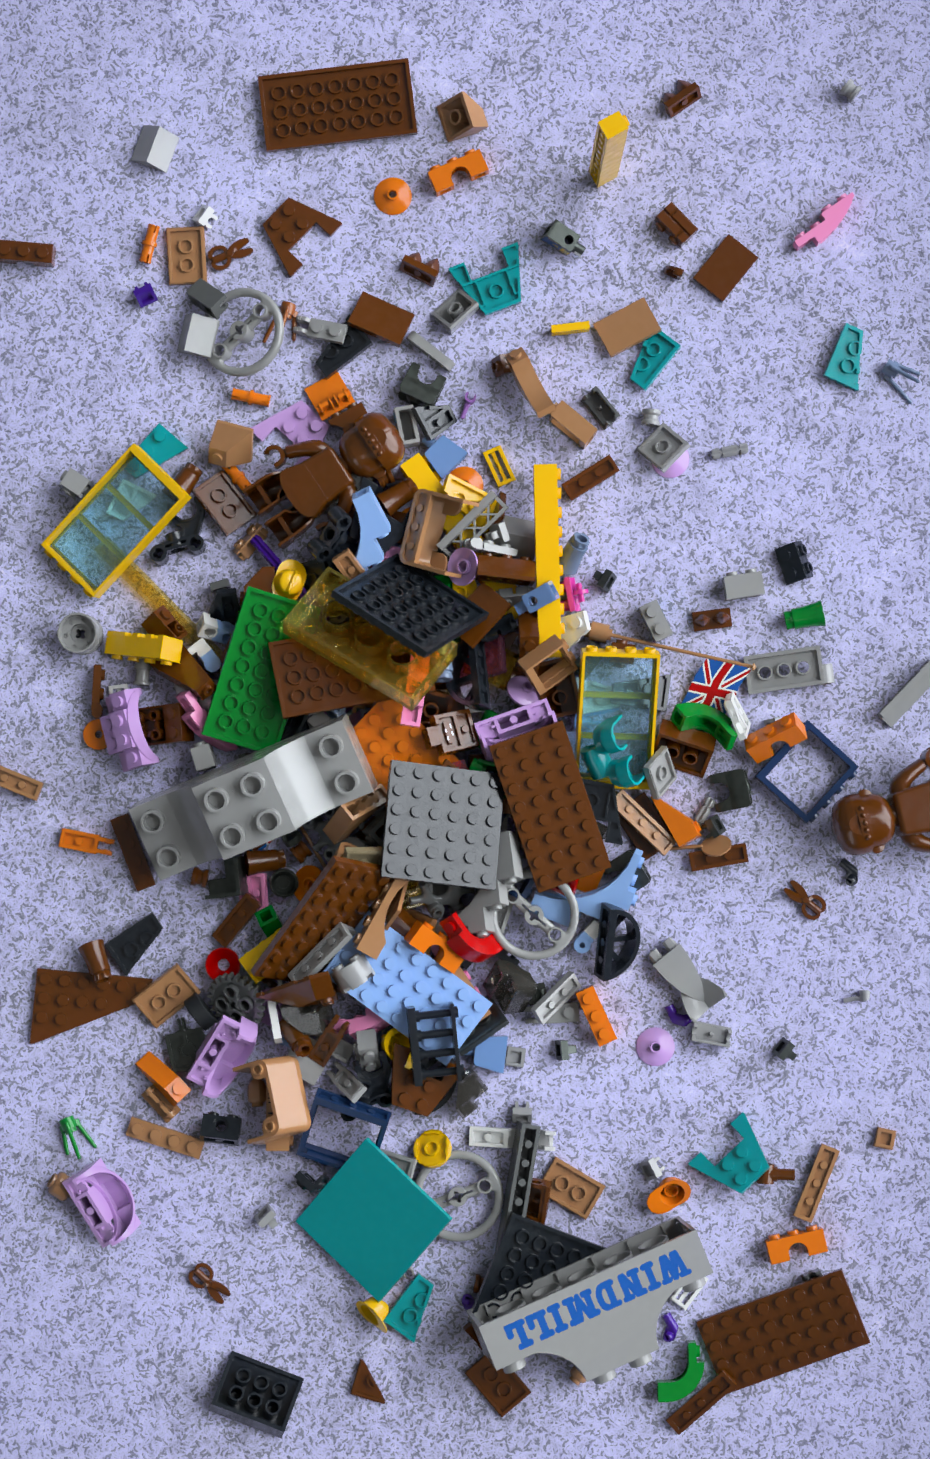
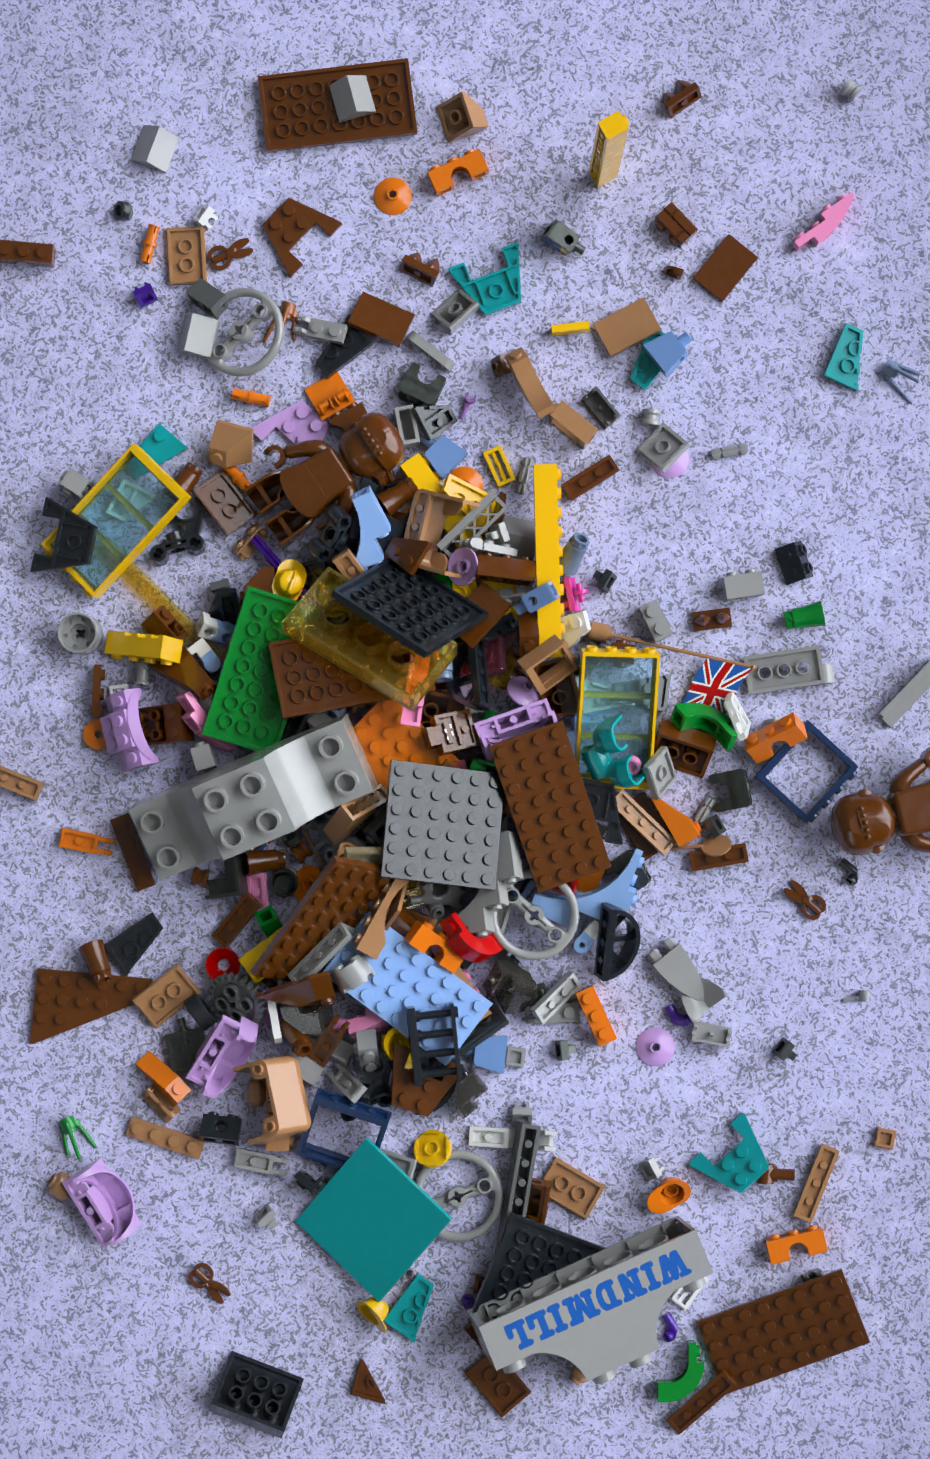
none -> black wing [30,497,98,573]
none -> pearl dark grey tile [114,201,133,220]
none -> light grey hinge [233,1147,289,1176]
none -> light grey slope [329,75,376,123]
none -> reddish brown wing [384,537,433,575]
none -> light grey axle [516,457,534,495]
none -> bright pink tile [628,755,641,776]
none -> medium blue torso [644,331,692,378]

